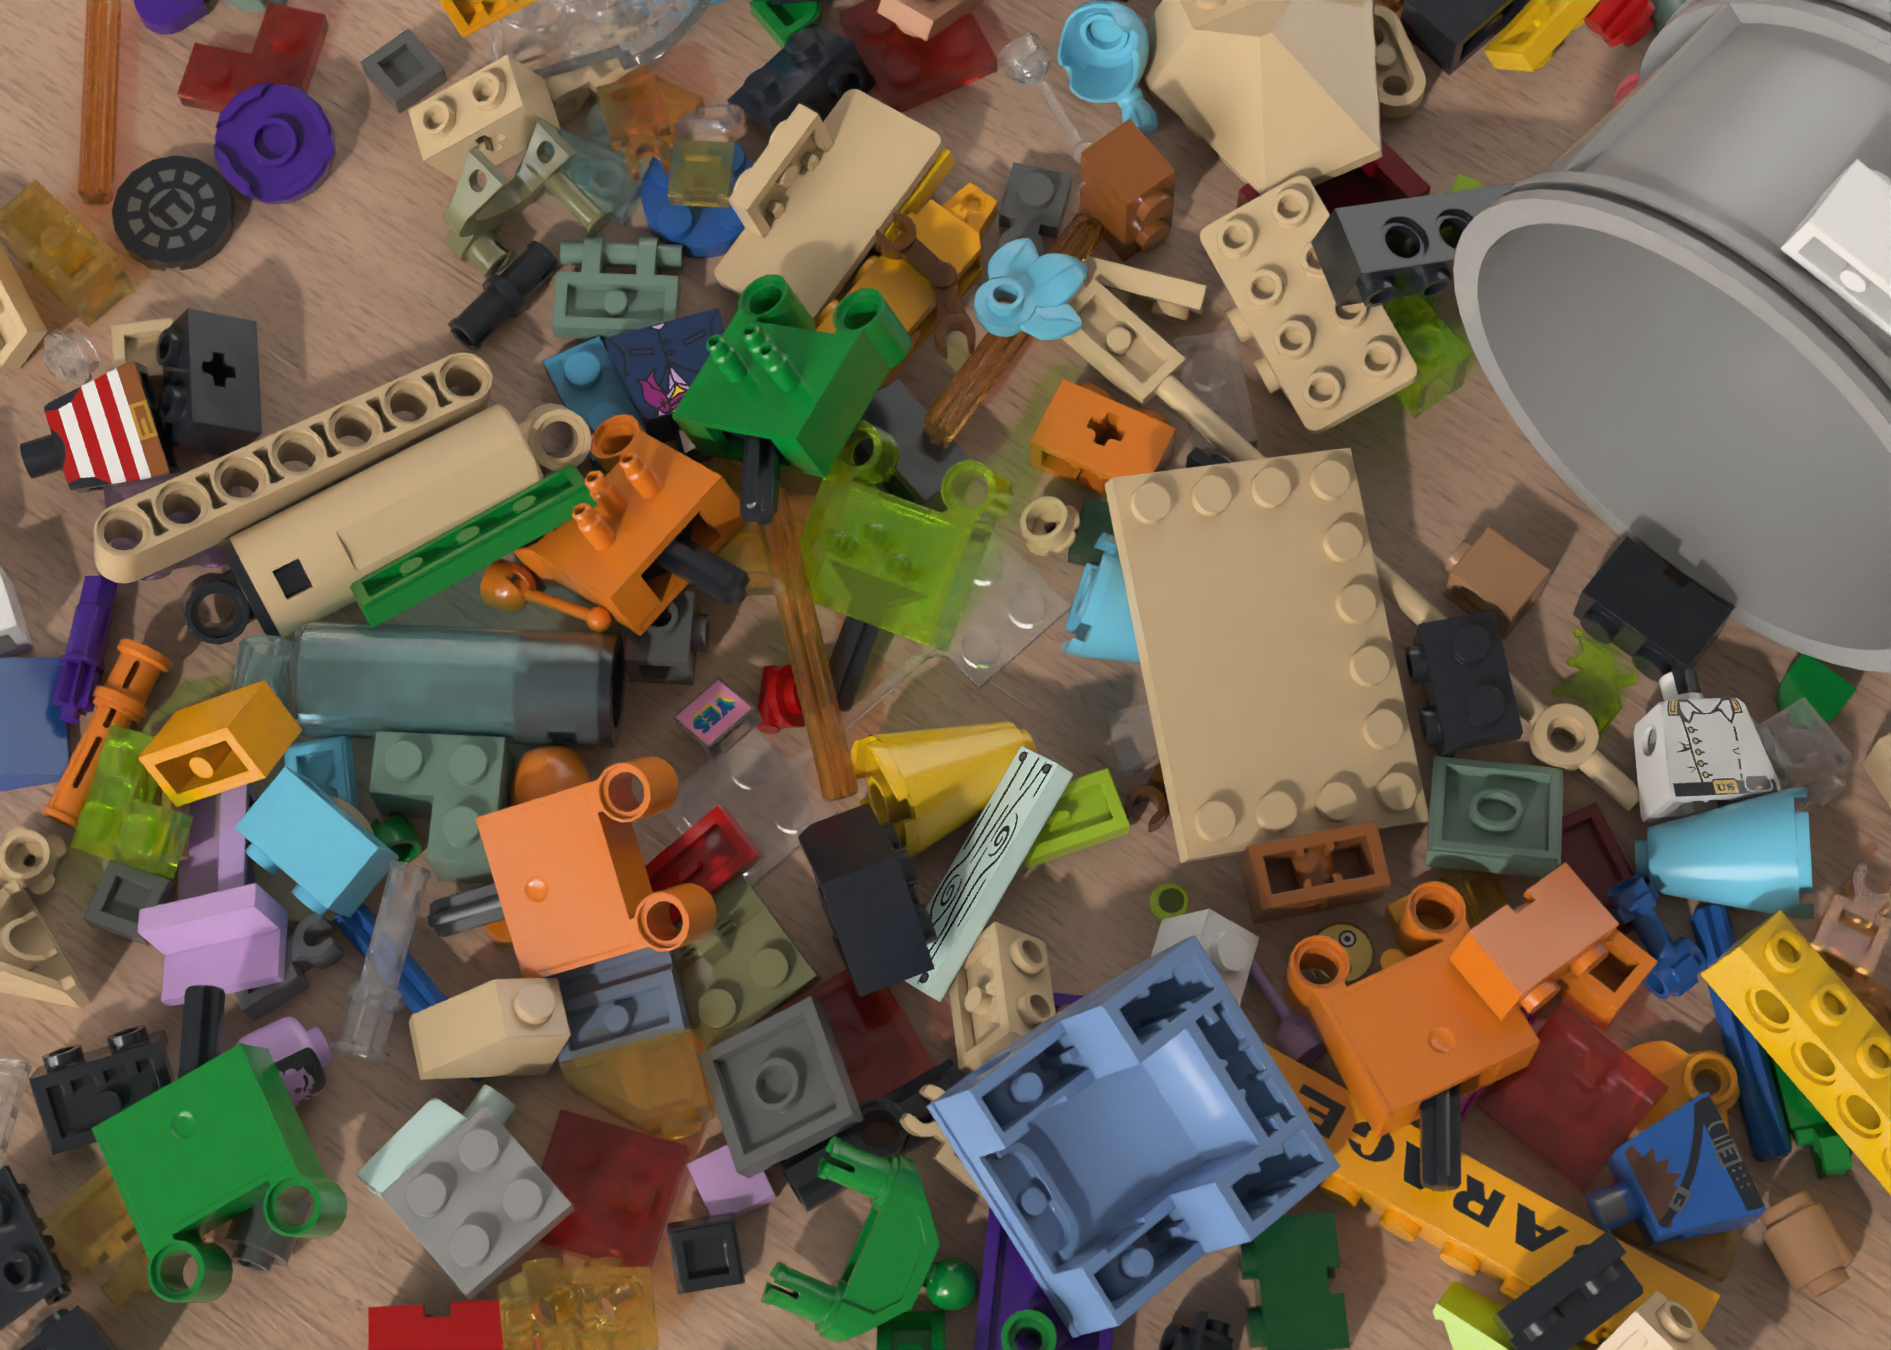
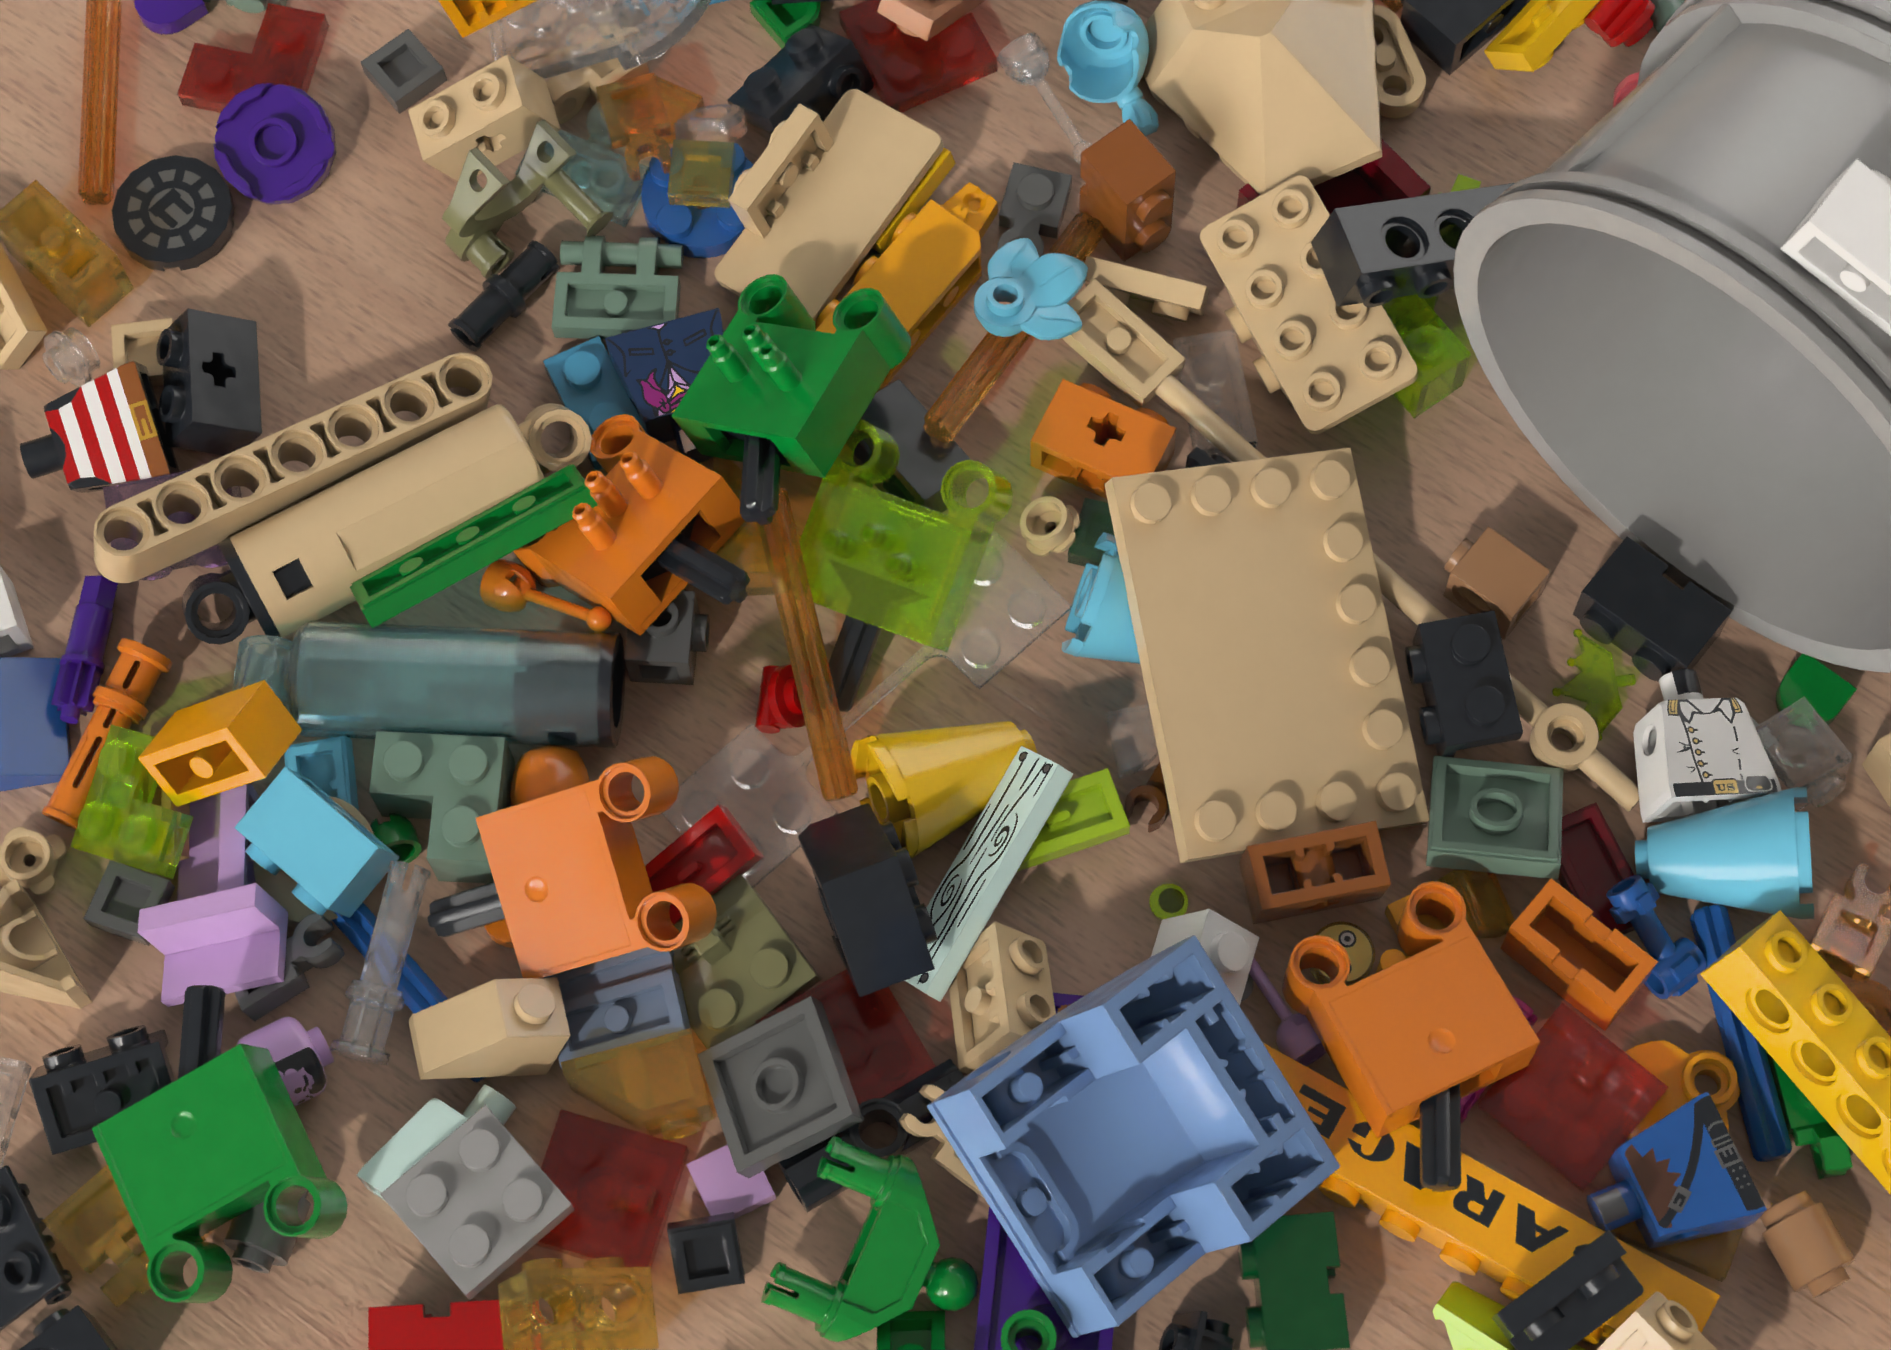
tile [672,677,763,762] -> none
reddish brown piece [876,213,976,359] -> none
orange brick [1449,862,1619,1021] -> none

